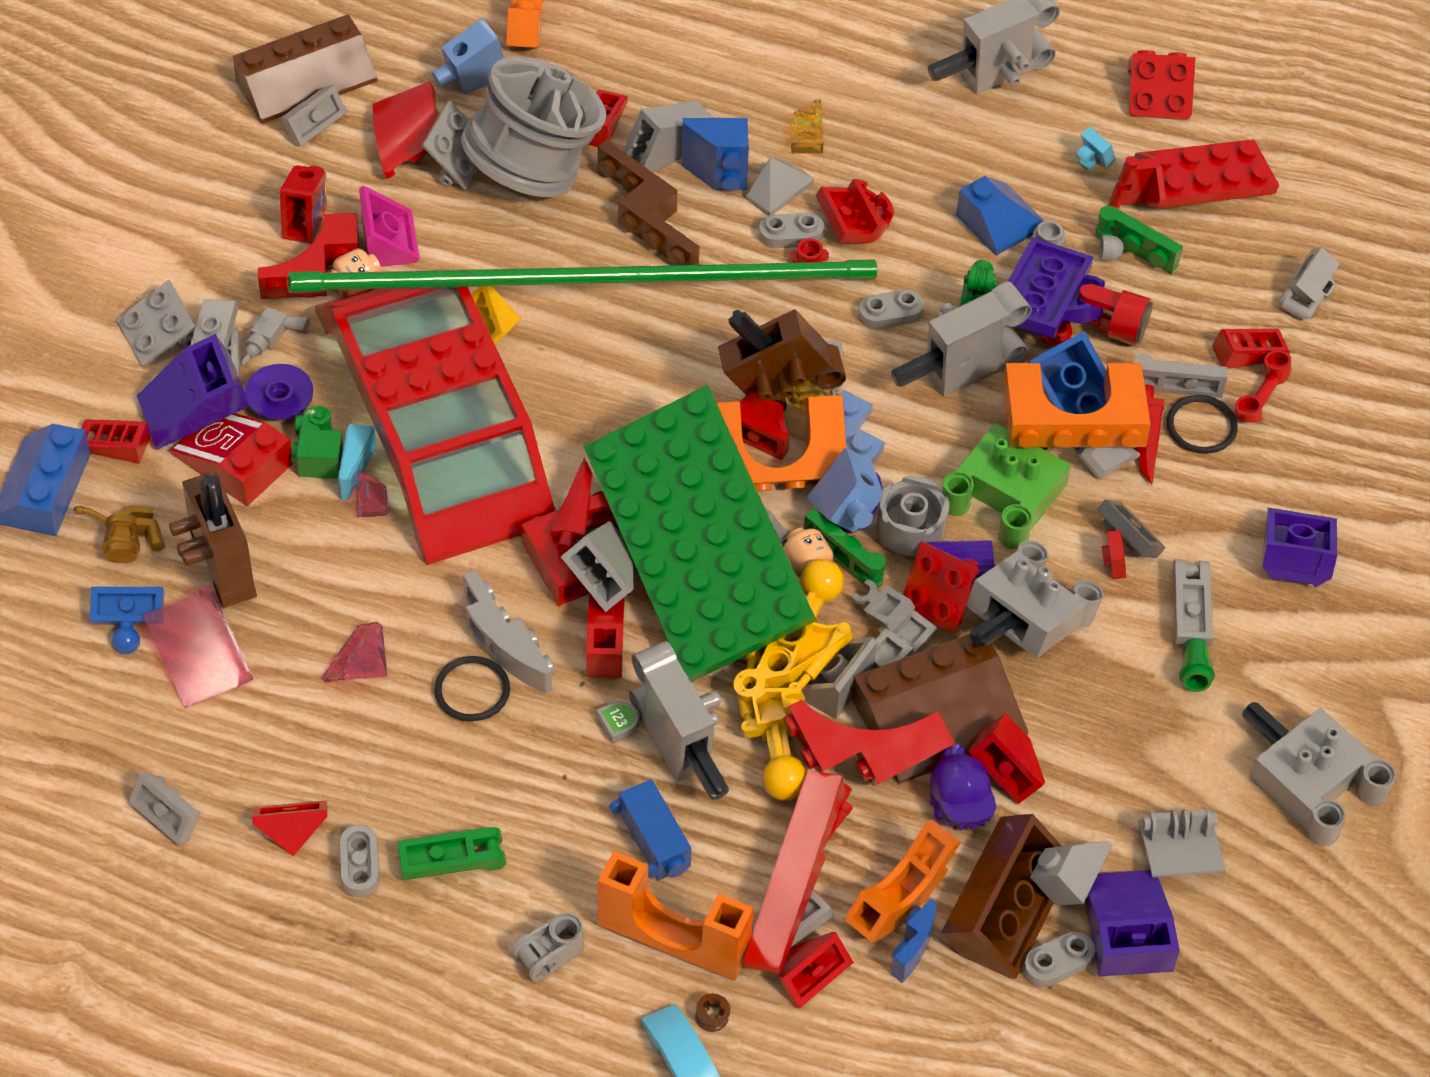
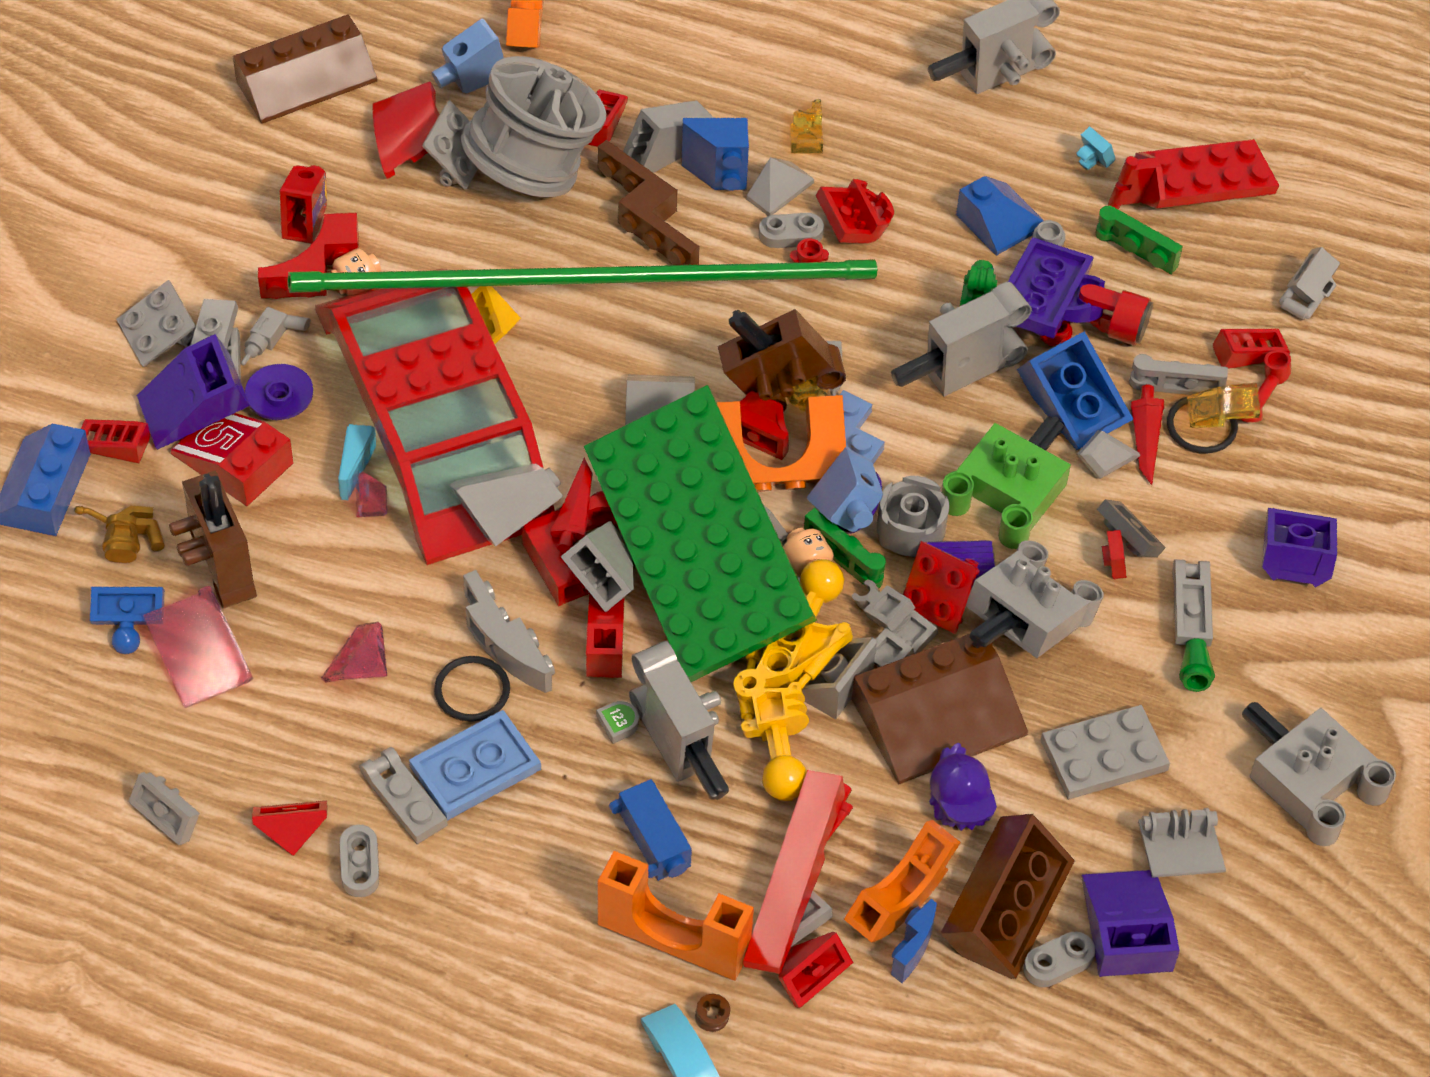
light grey plate [281,85,347,146] -> none
green brick [291,405,343,479] -> none
dark pink slope [359,185,420,267] -> none
green plate [397,827,506,881] -> none
light grey piece [511,913,584,982] -> none
arch [783,699,955,786] -> none
light grey plate [859,290,924,329] -> none
red slope [969,713,1045,804] -> none
orange arch [1003,363,1151,448] -> none
light grey slope [1030,841,1112,906] -> none
light grey hinge [1099,235,1124,261] -> none
red bracket [1128,50,1196,120] -> none
none -> light grey plate [359,747,448,844]
none -> medium blue plate [409,710,541,821]
none -> light grey slope [449,464,563,546]
none -> light grey slope [625,374,695,425]
none -> light grey plate [1041,705,1170,800]
none -> clear yellow slope [1187,383,1260,428]

